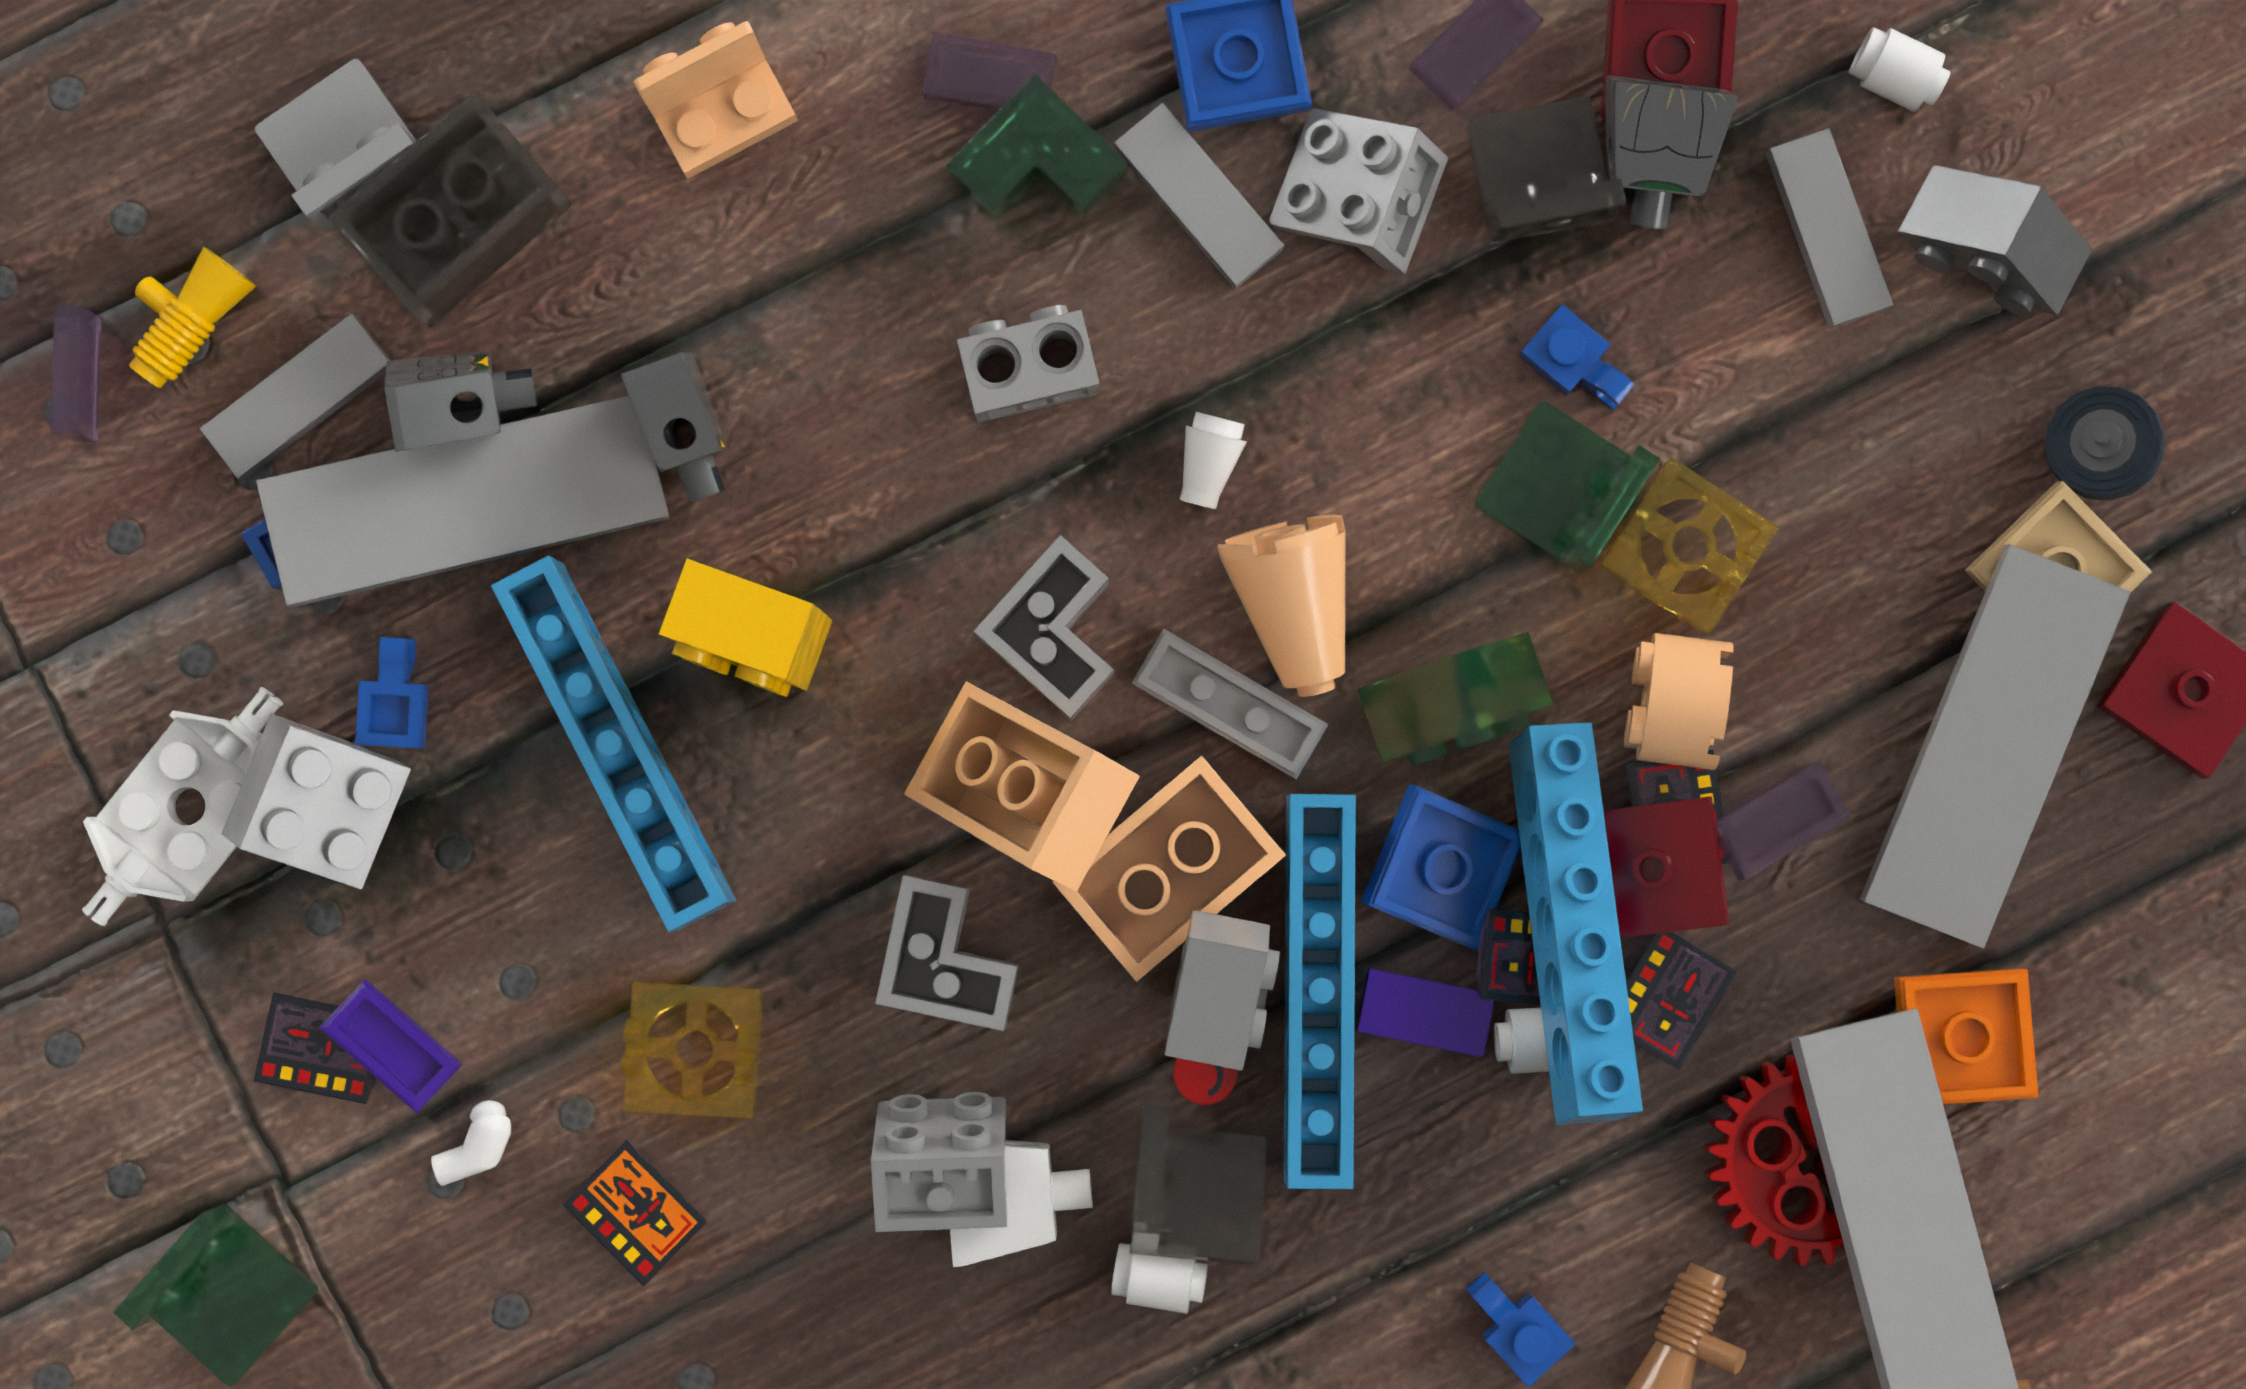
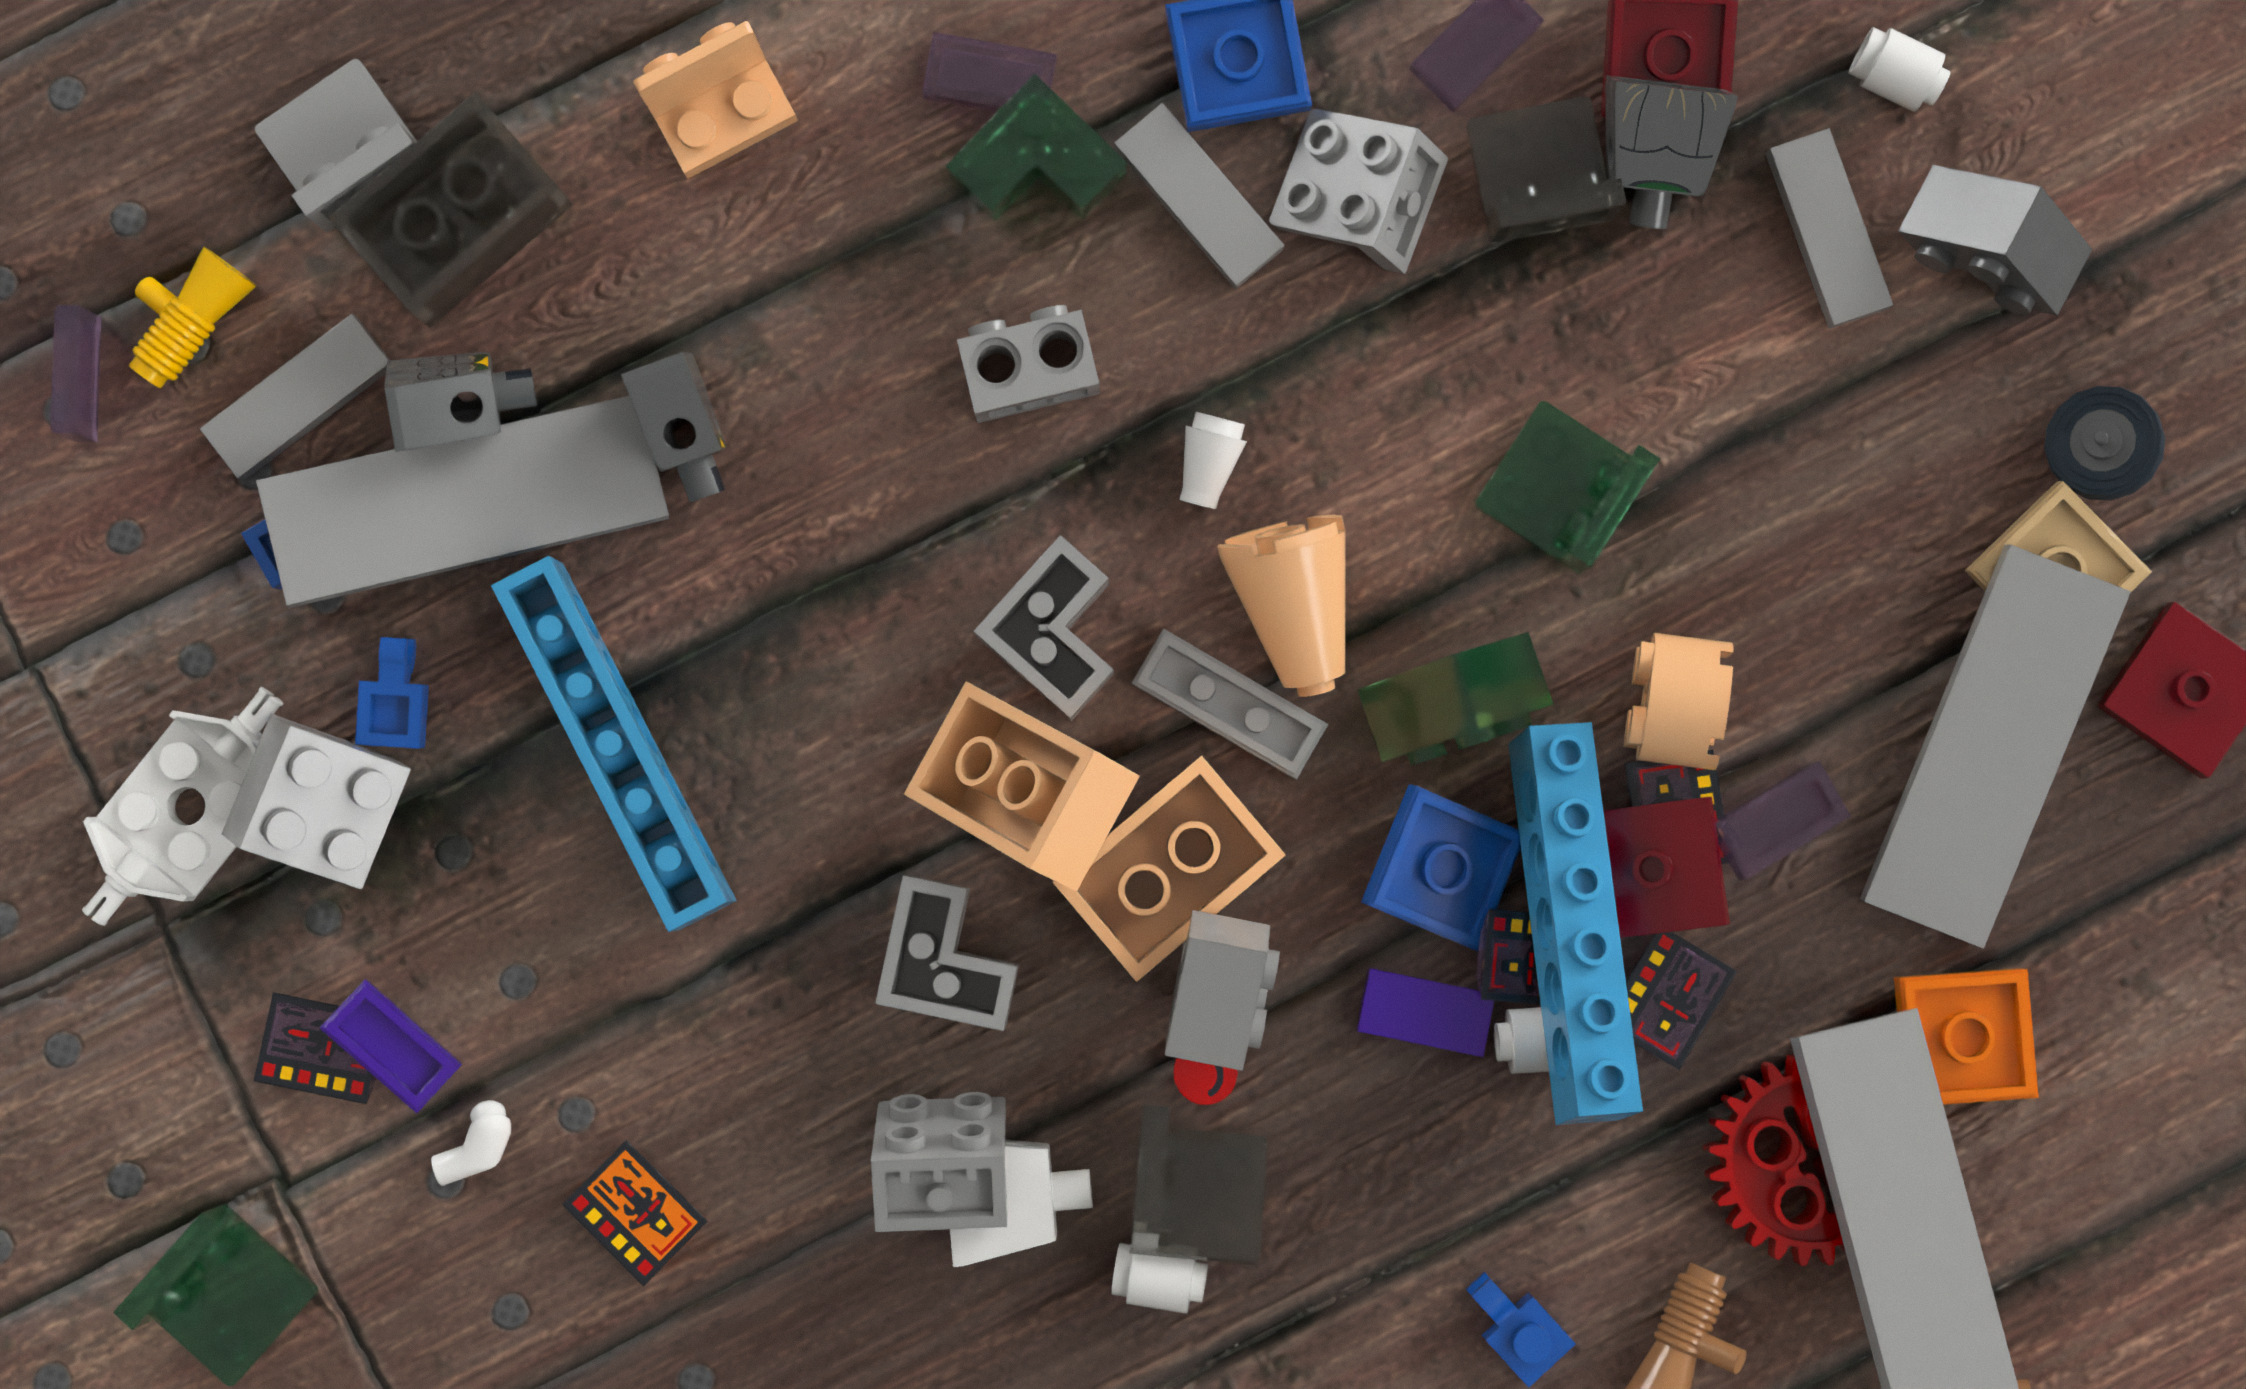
clear yellow piece [621,981,763,1119] -> none
yellow brick [659,559,833,697] -> none
dark azure brick [1283,794,1356,1189] -> none
blue plate [1519,304,1635,411] -> none
clear yellow piece [1598,457,1779,636] -> none

